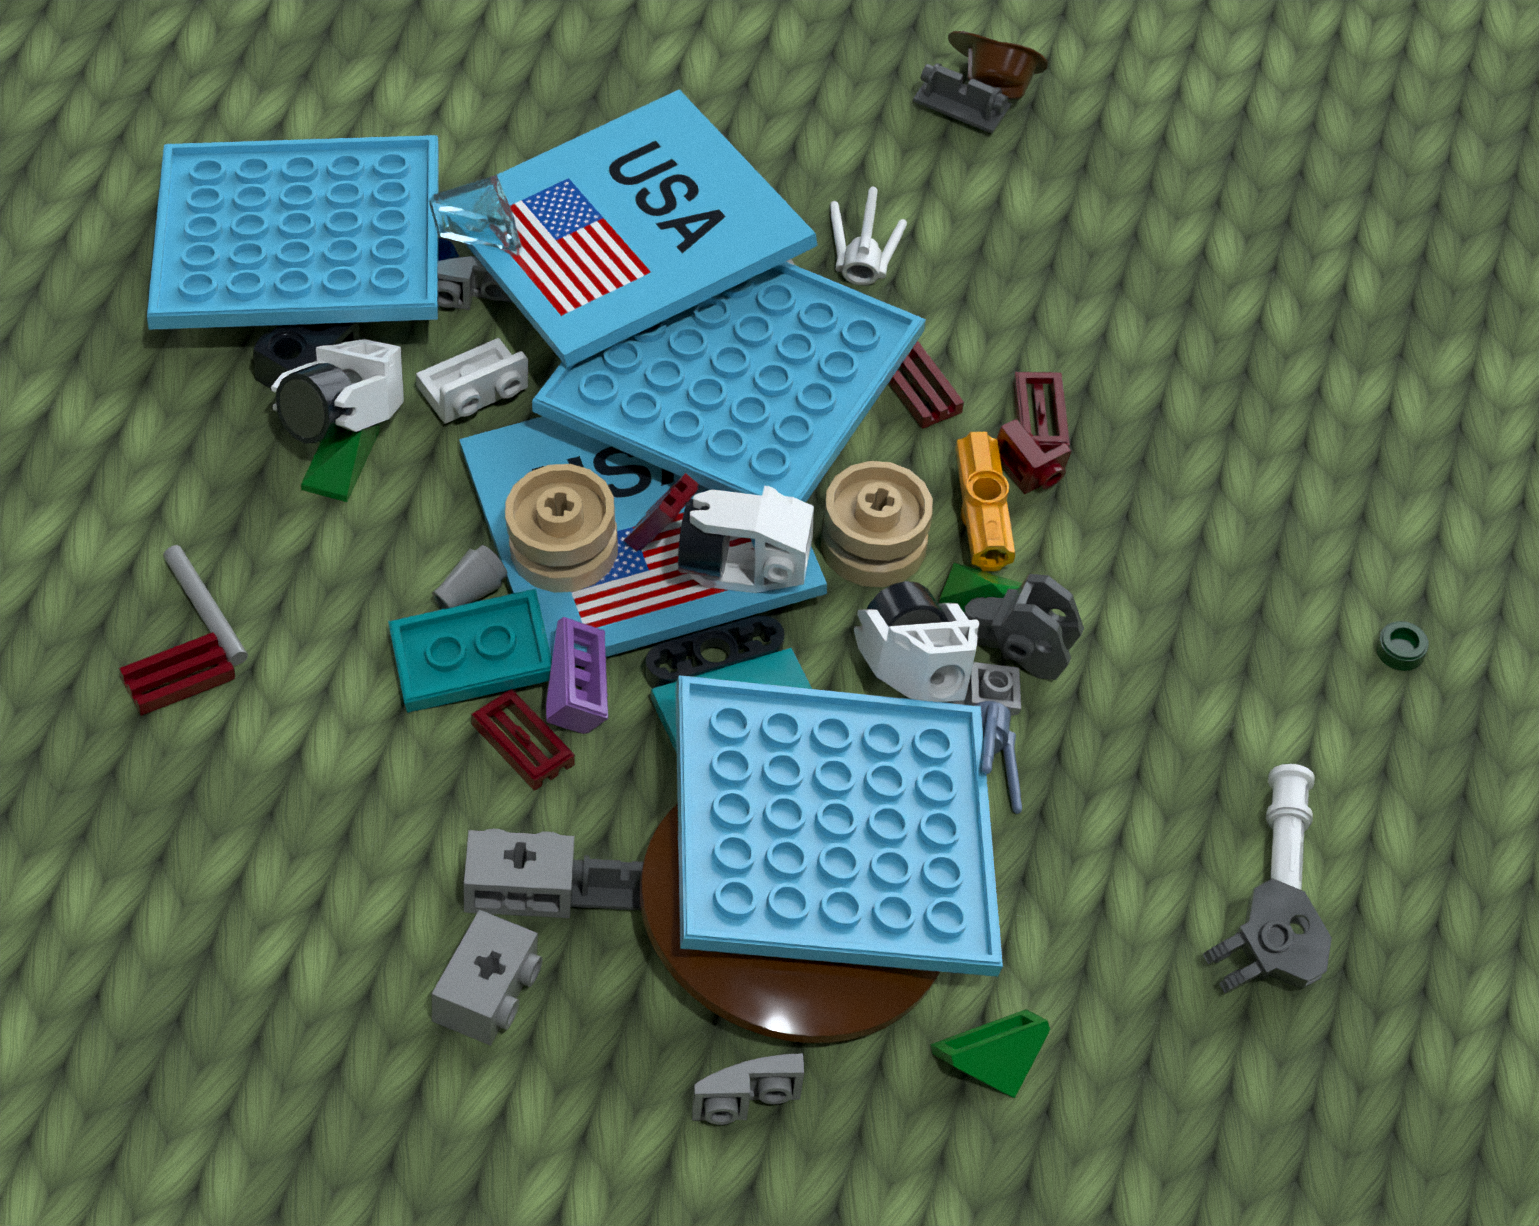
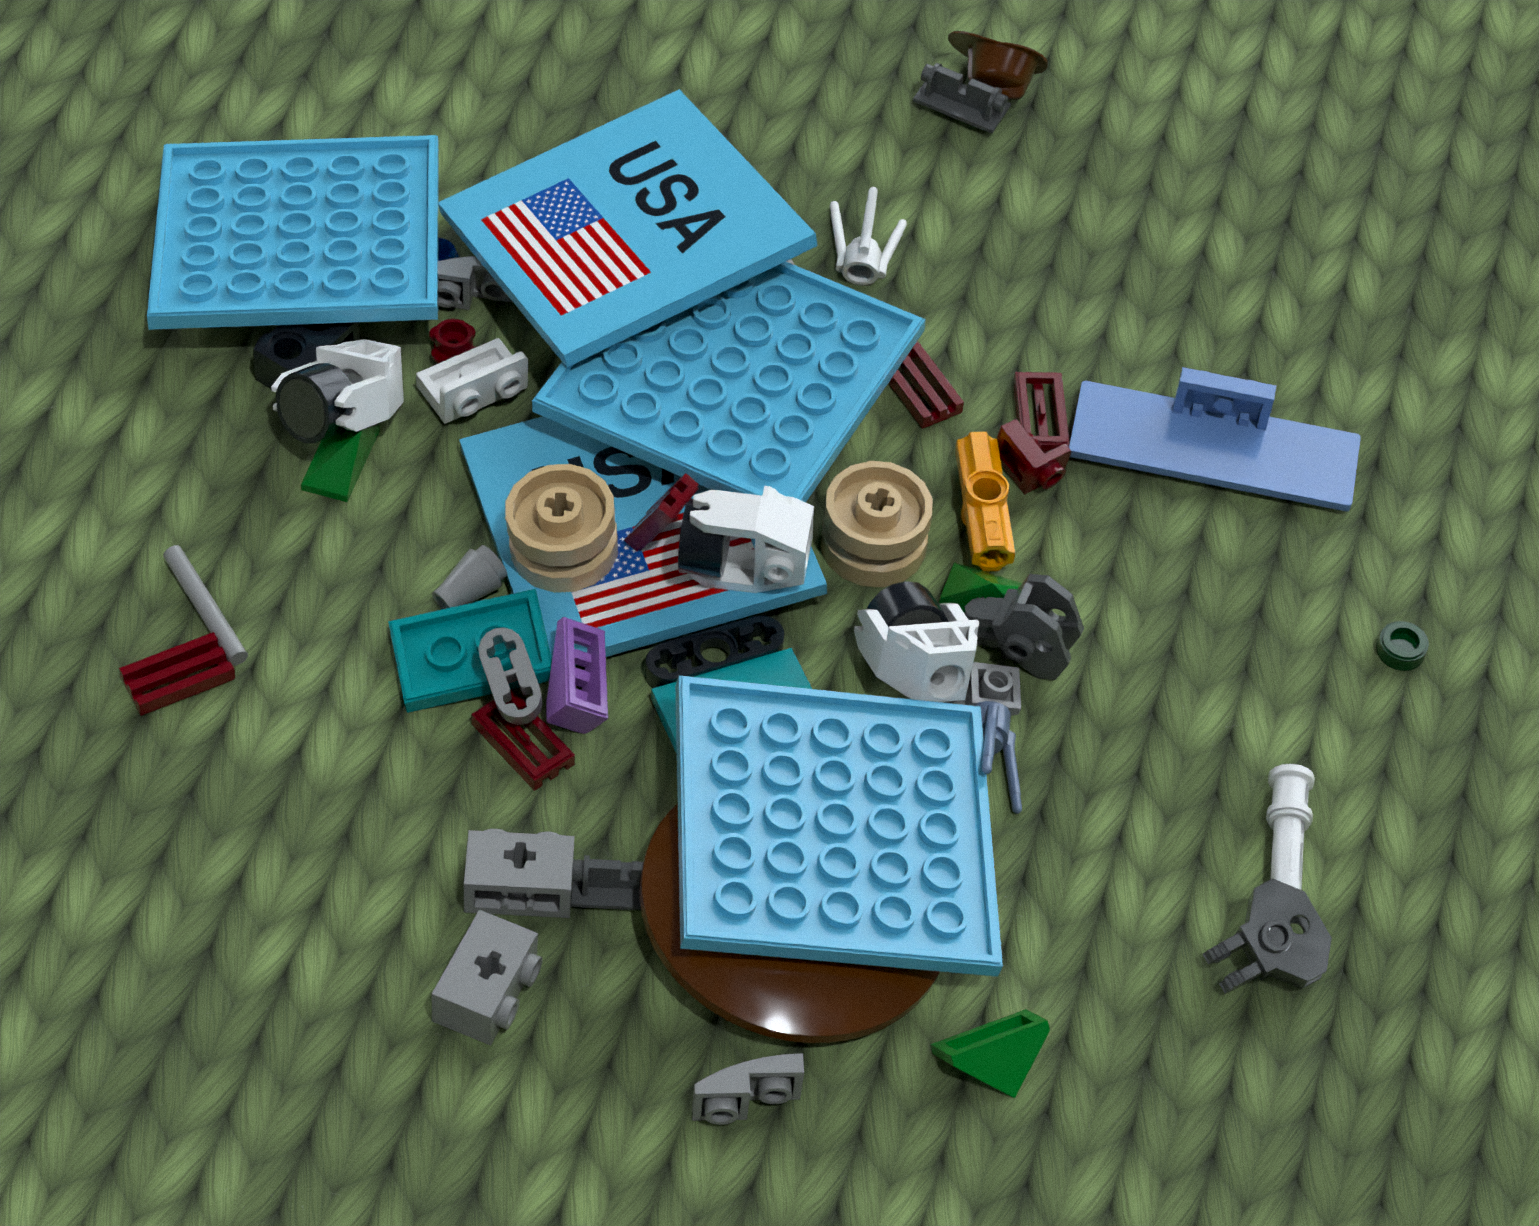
clear light blue slope [428,175,522,256] -> none
none -> dark red plate [429,318,476,363]
none -> light grey beam [478,628,543,725]
none -> medium blue bracket [1069,367,1361,511]

